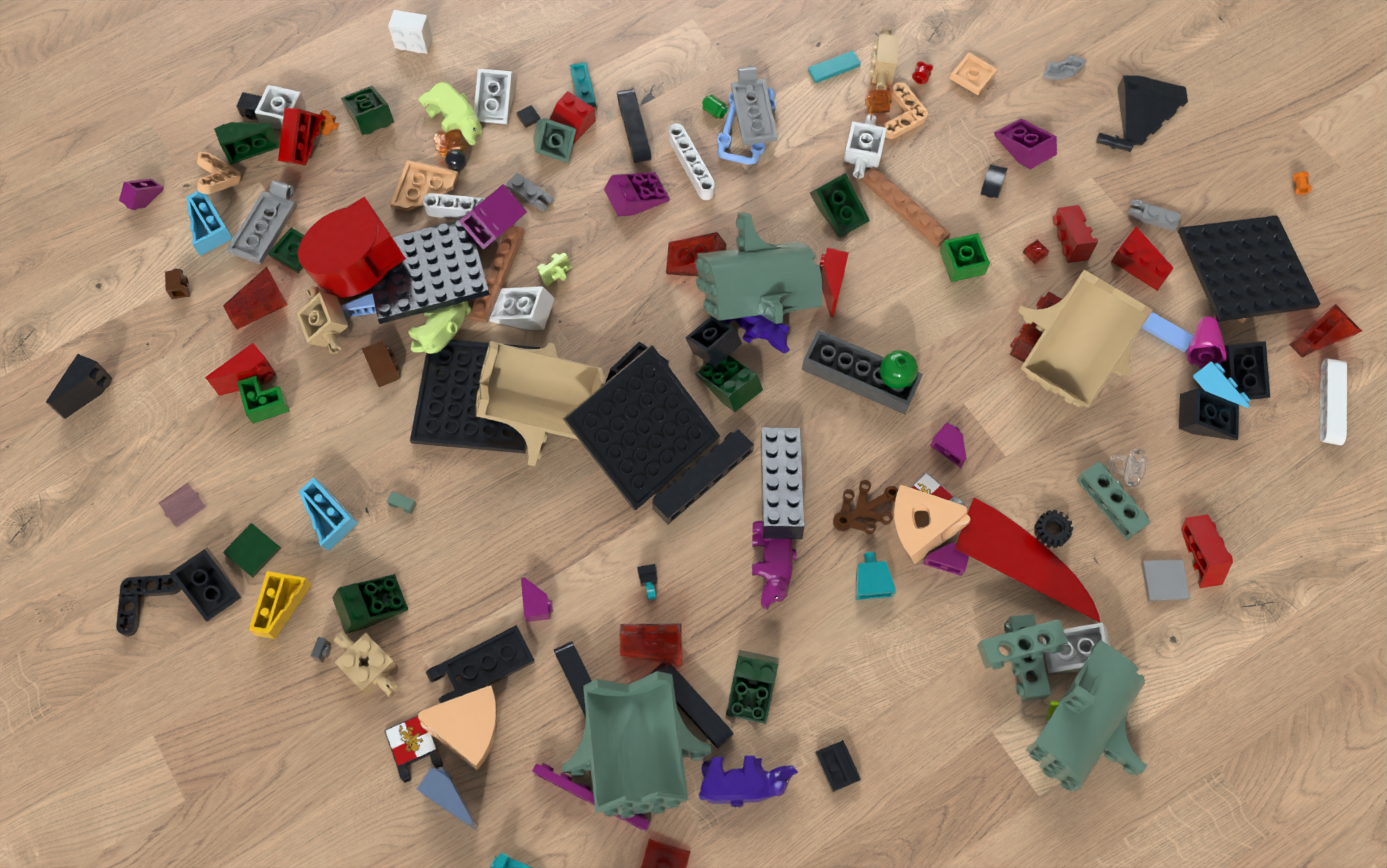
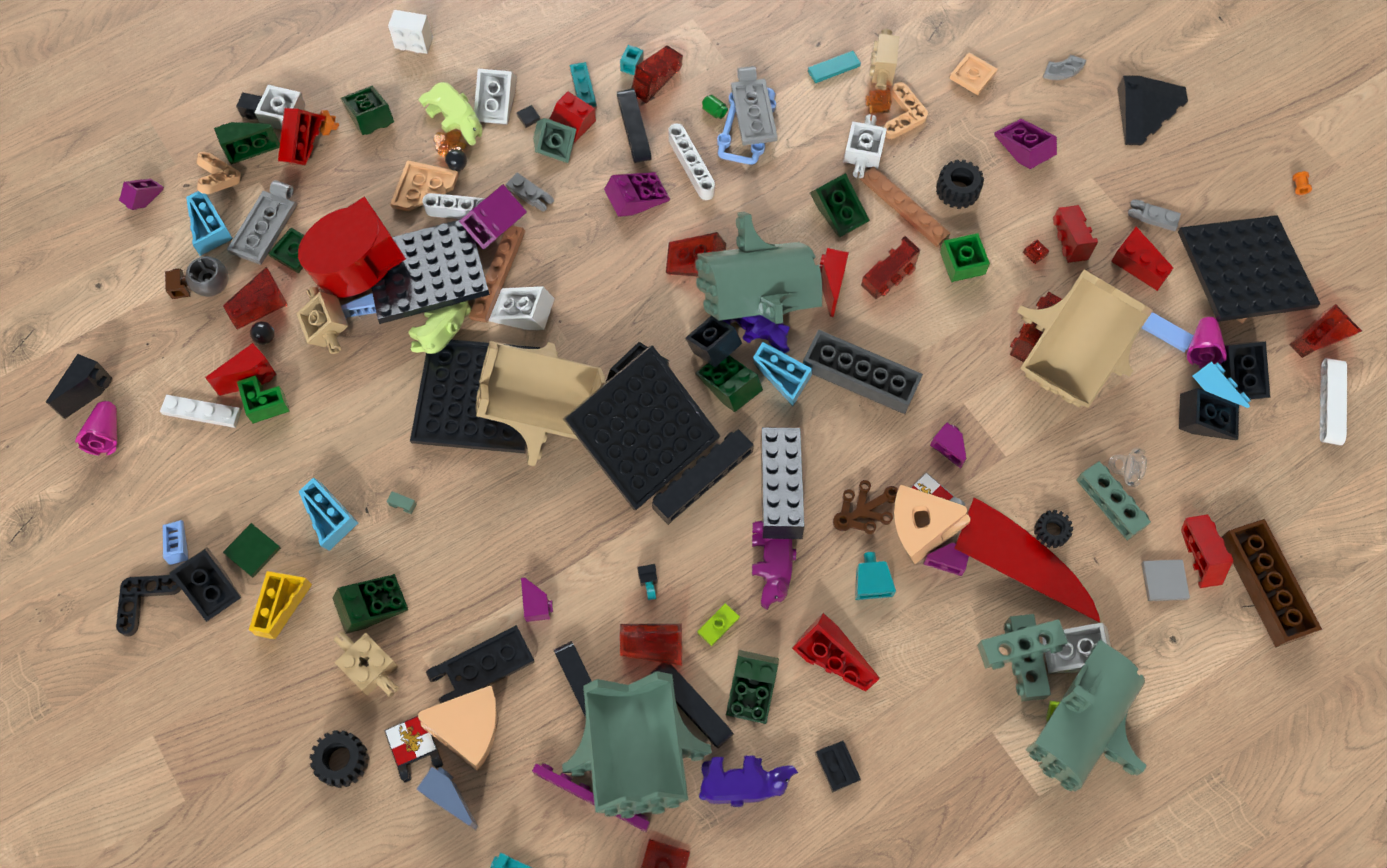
piece [159,483,206,528] -> none
dark grey plate [311,636,331,663] -> none
reddish brown brick [362,340,401,387] -> none
yellowish green hips [537,253,572,286] -> none
green cylinder [879,350,918,389] -> none
red brick [912,61,933,84] -> none
black slope [980,165,1008,198] -> none
black pin [1096,132,1134,152] -> none
none -> dark pink cone [75,401,117,456]
none -> white plate [160,395,241,428]
none -> light blue slope [162,520,188,565]
none -> flat silver wheel [186,256,228,297]
none -> black piece [250,321,275,345]
none -> black tyre [310,730,369,788]
none -> teal brick [620,45,644,76]
none -> clear red wedge [631,45,683,104]
none -> lime plate [697,603,740,647]
none -> medium azure wedge [753,342,812,406]
none -> red wedge [792,613,880,692]
none -> clear red wedge [861,236,921,300]
none -> black tyre [936,160,984,209]
none -> reddish brown brick [1222,519,1322,648]

